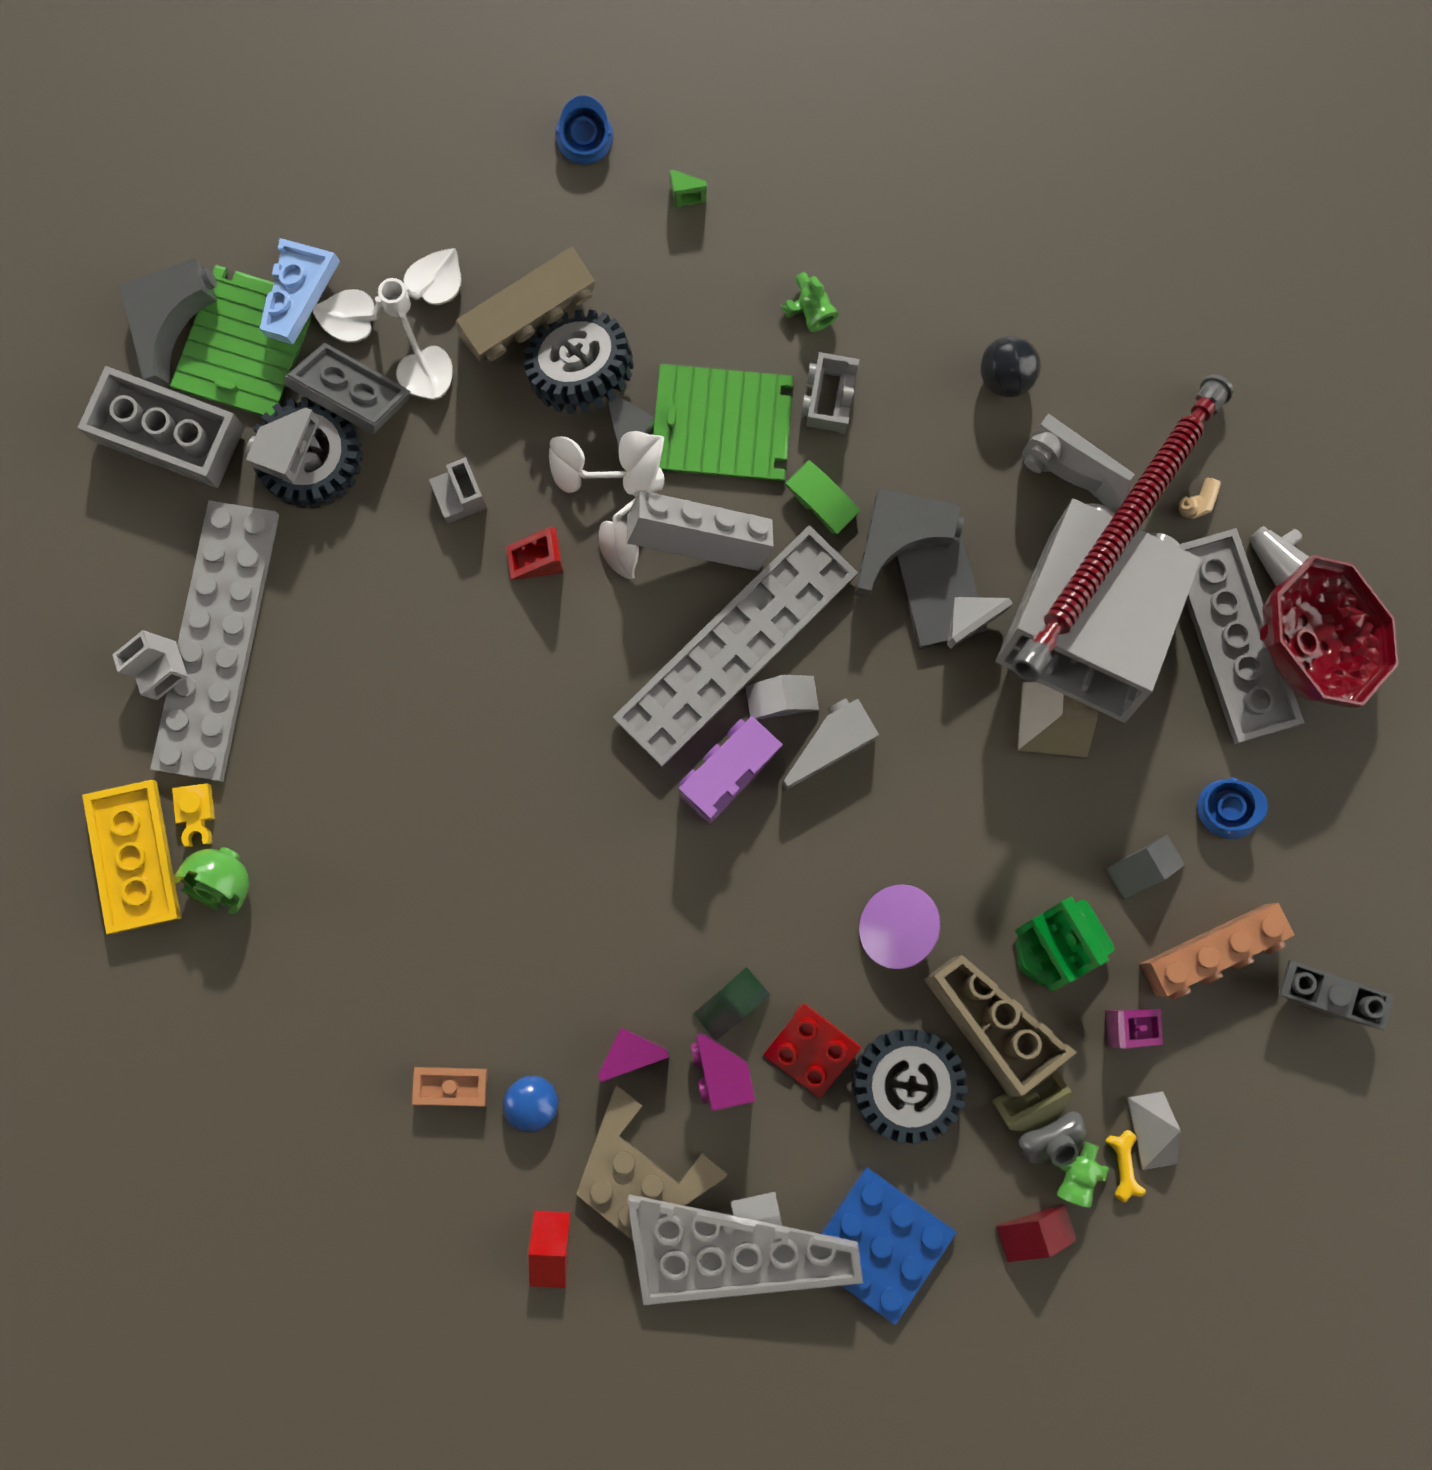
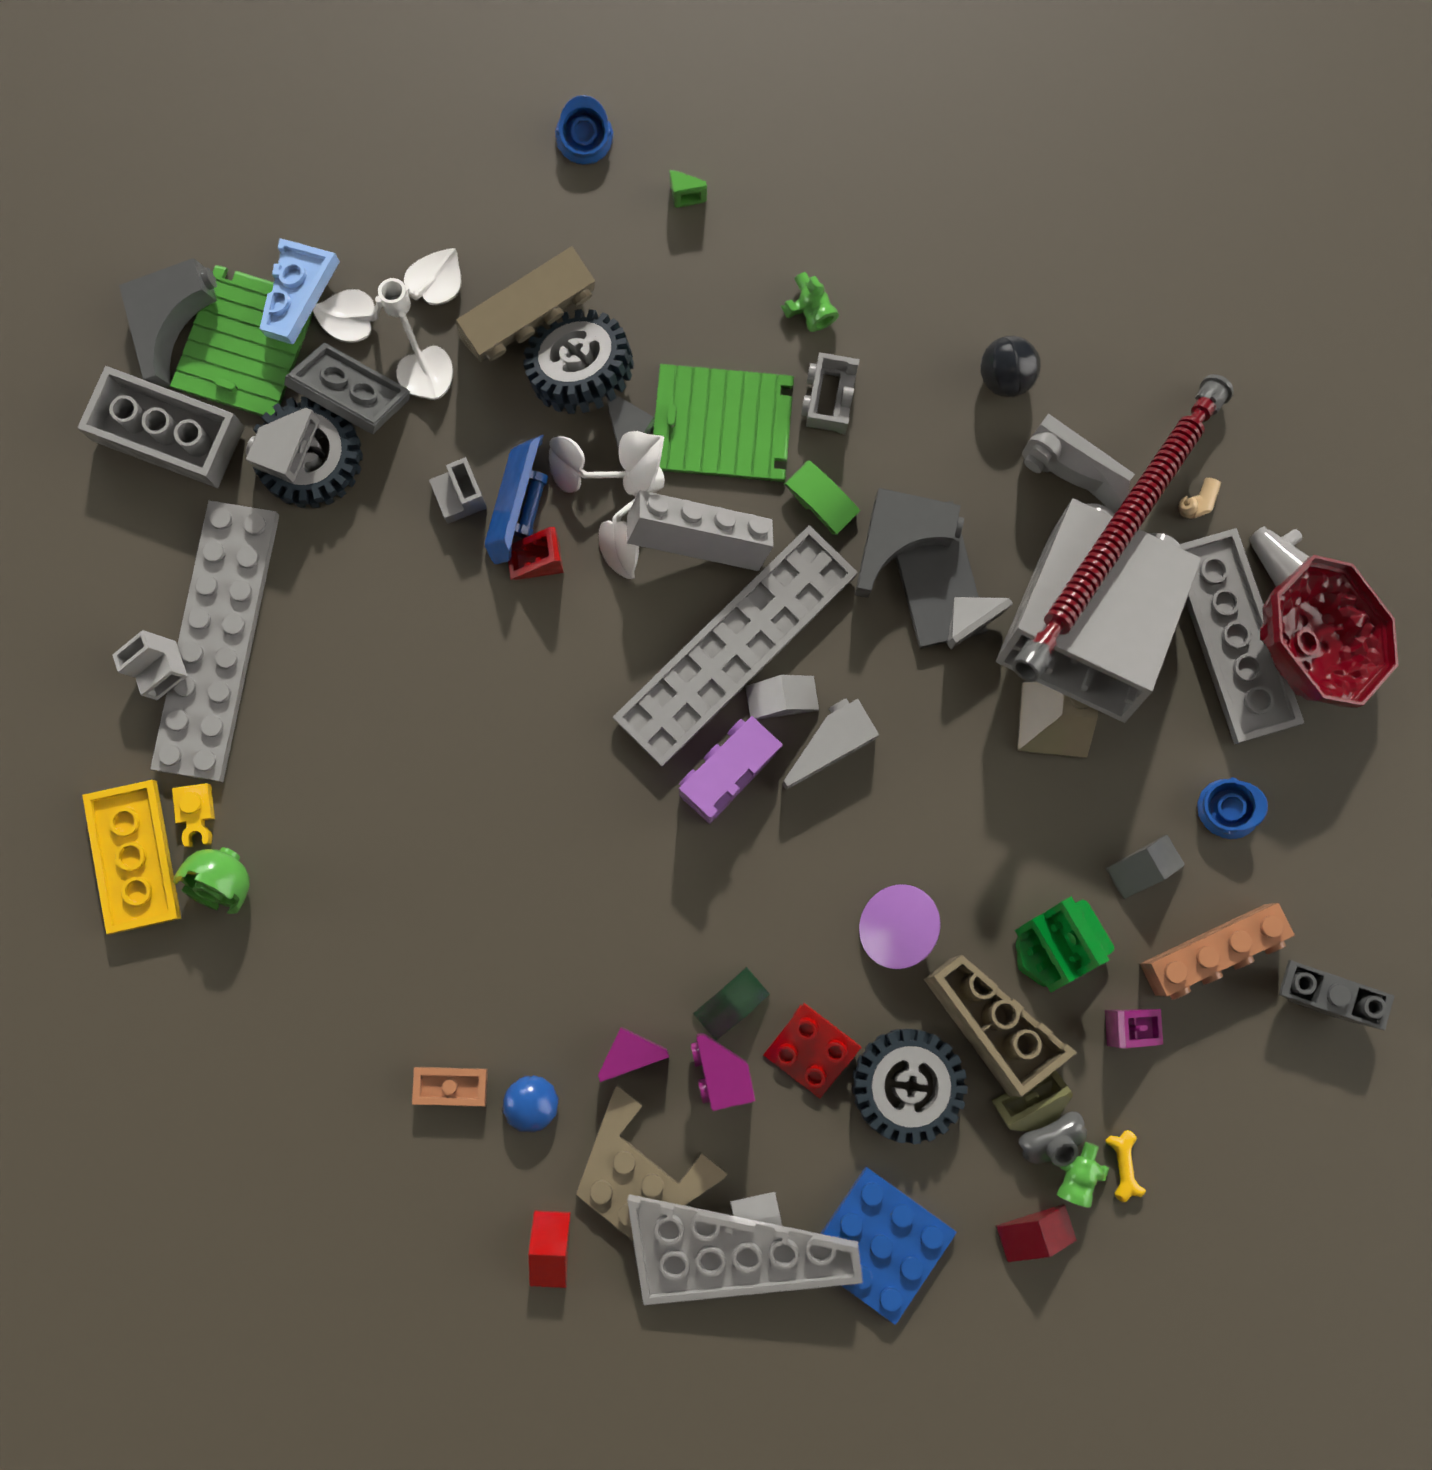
light grey slope [1127,1091,1181,1170] -> none
none -> blue piece [485,434,549,565]

